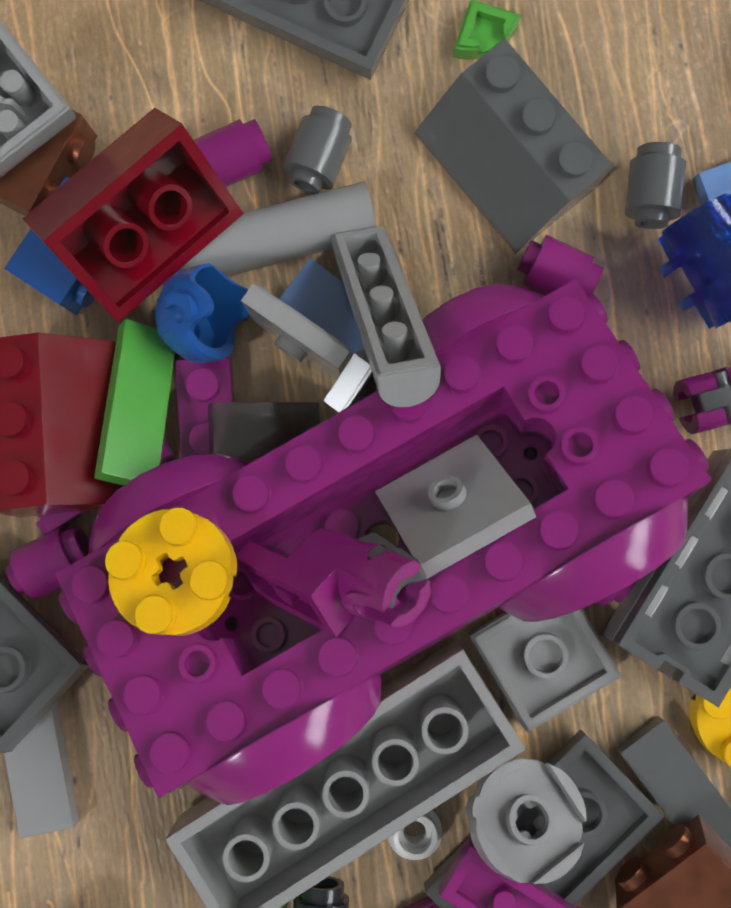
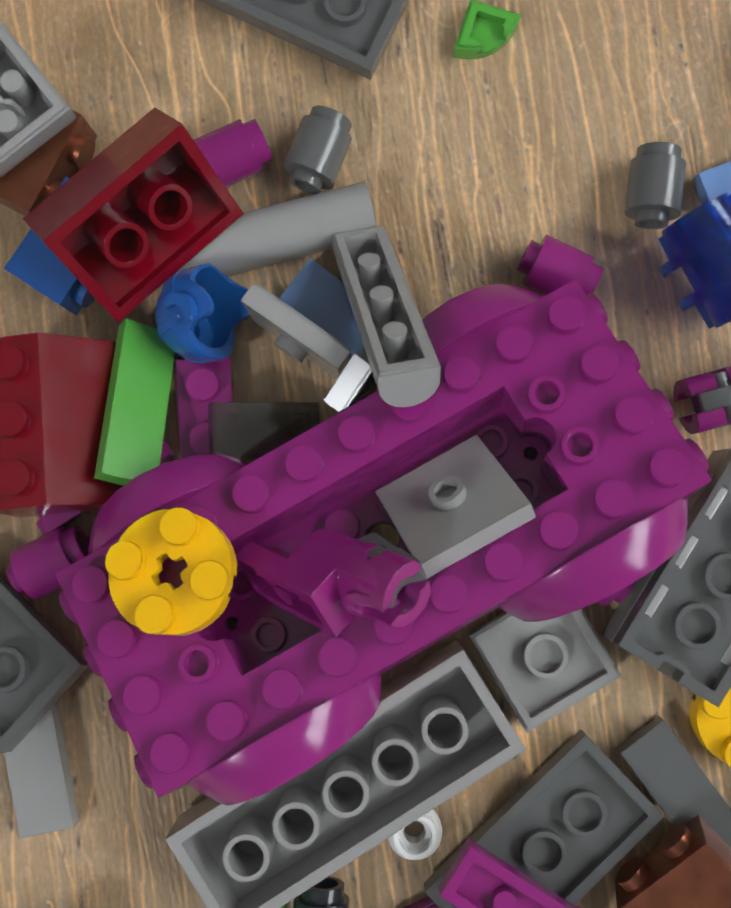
dark grey slope [415,38,613,254] -> none
light grey plate [466,759,587,884] -> none

